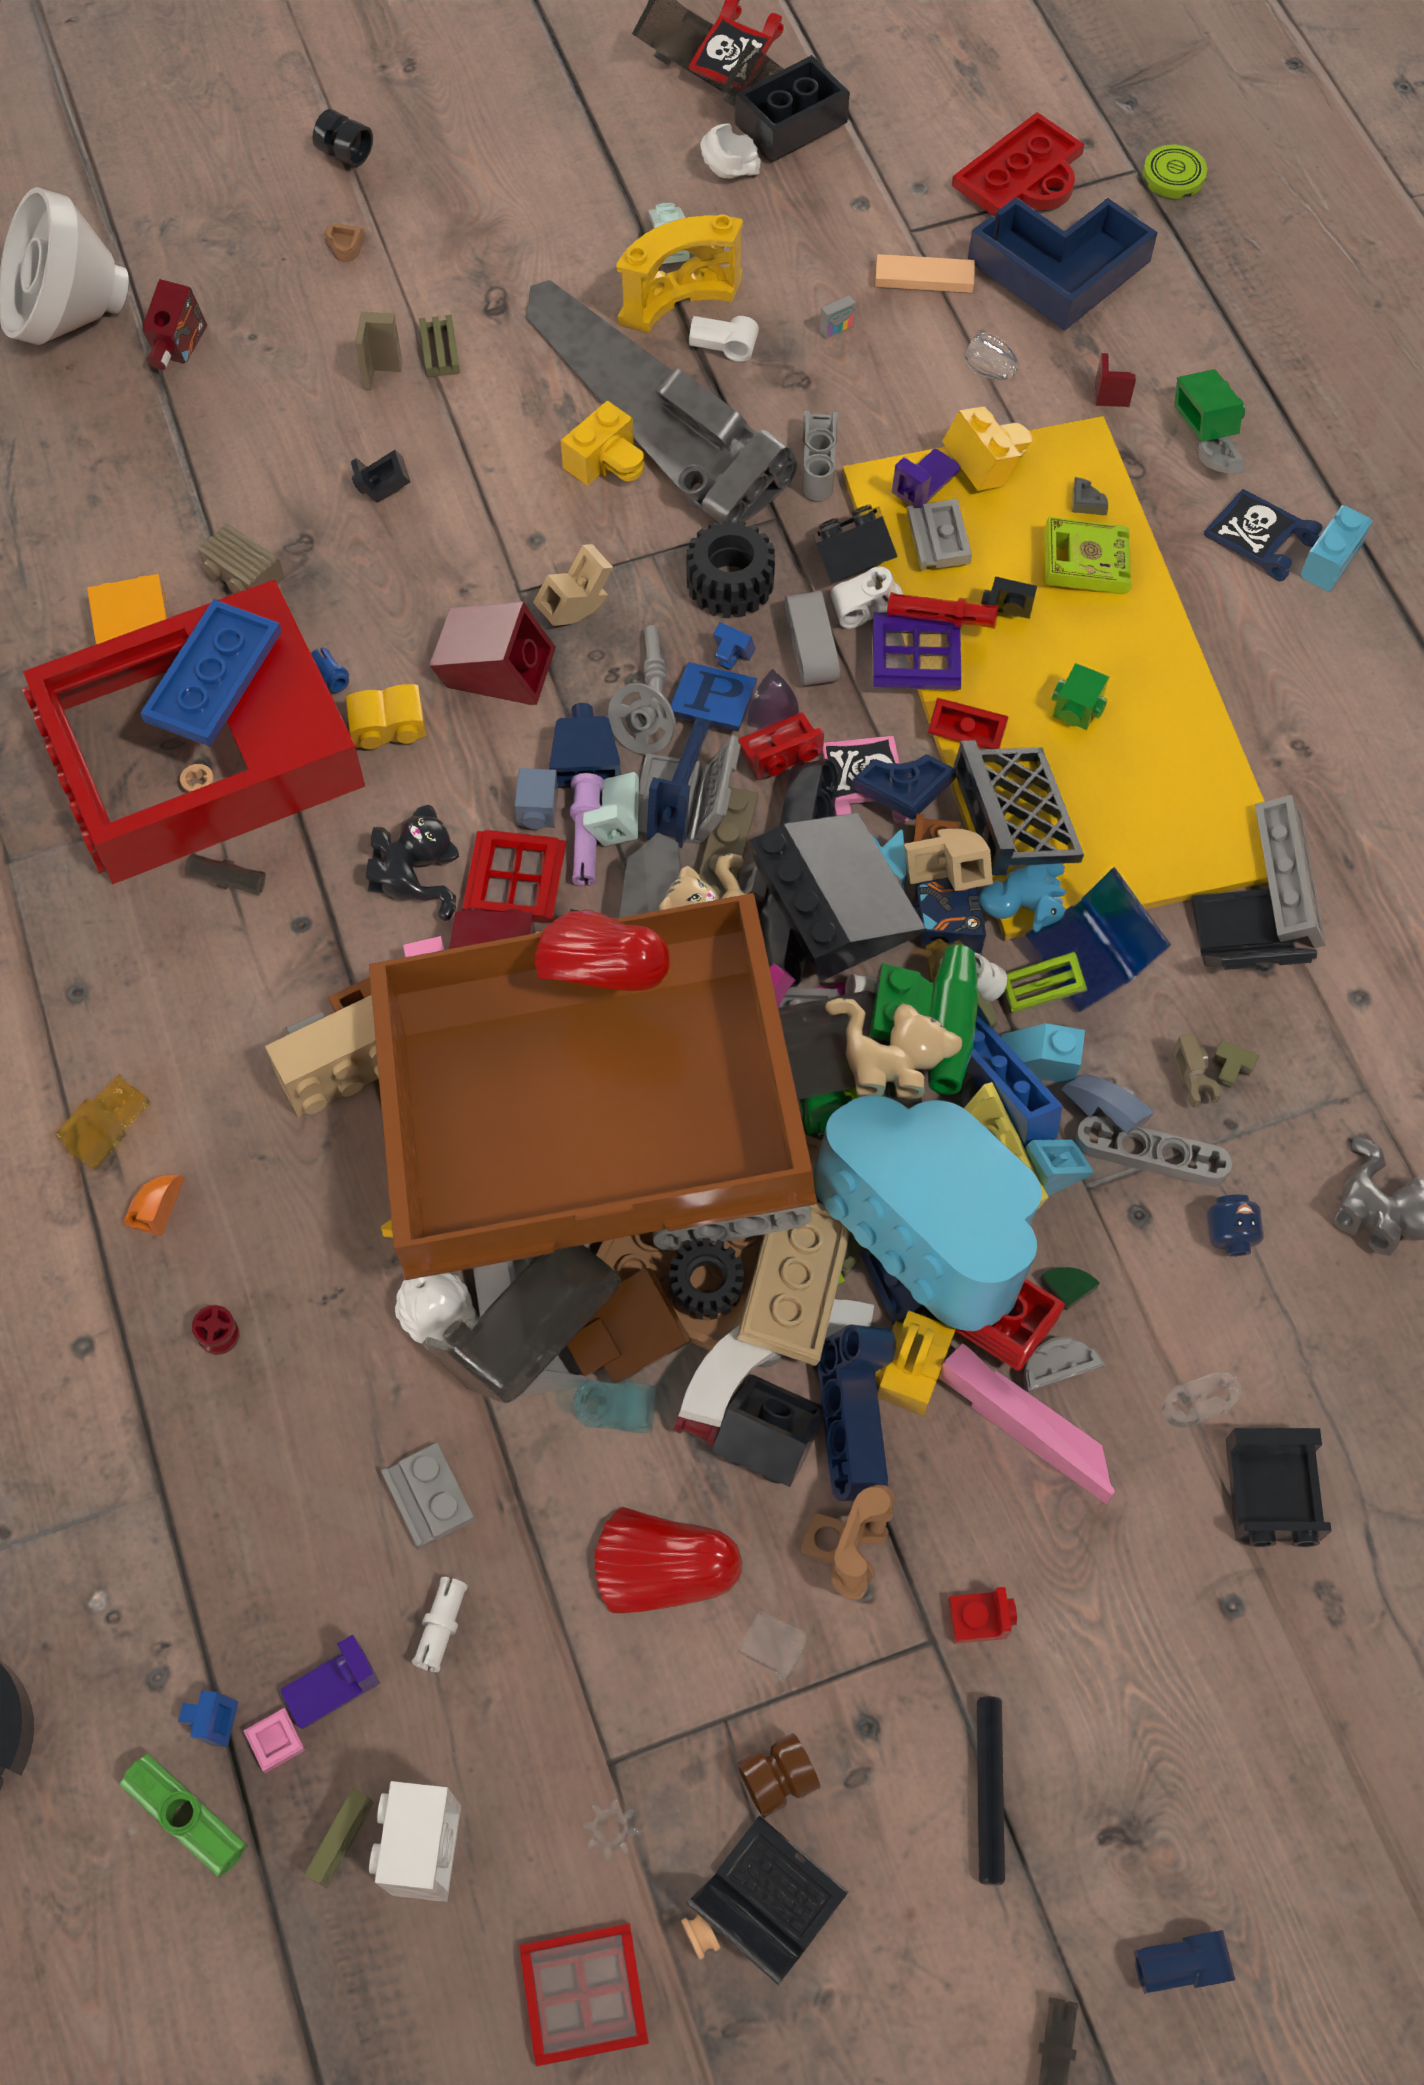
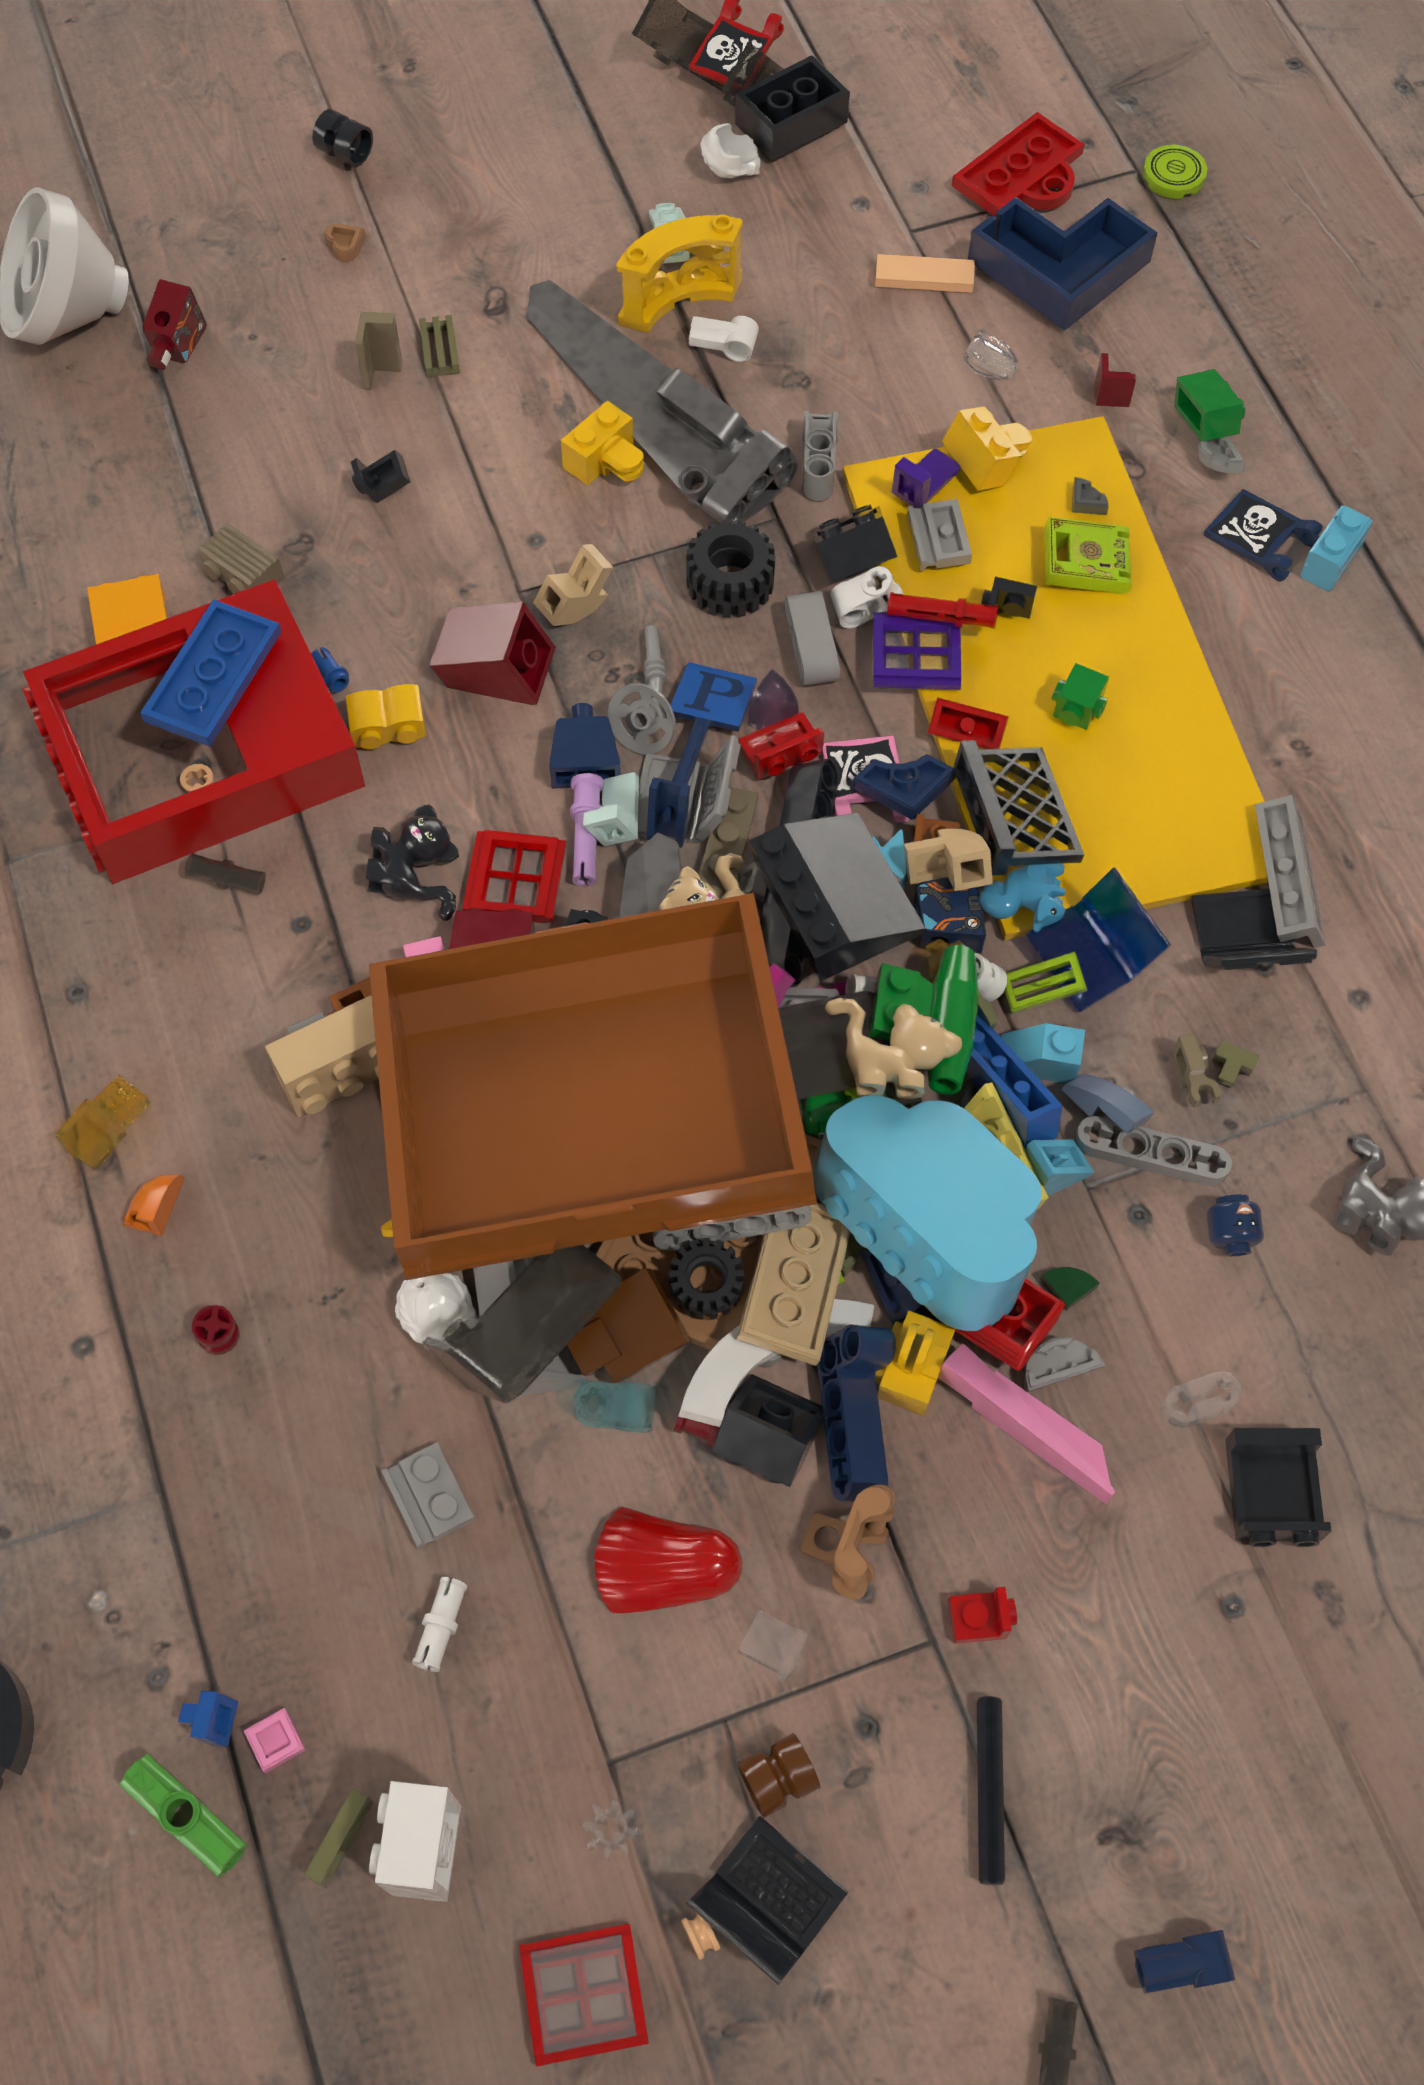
dark purple bracket [281,1635,381,1729] -> none
sand blue brick [515,768,558,829] -> none
red hair [534,910,671,991] -> none
blue tile [713,622,756,670] -> none
light grey tile [820,295,856,339] -> none

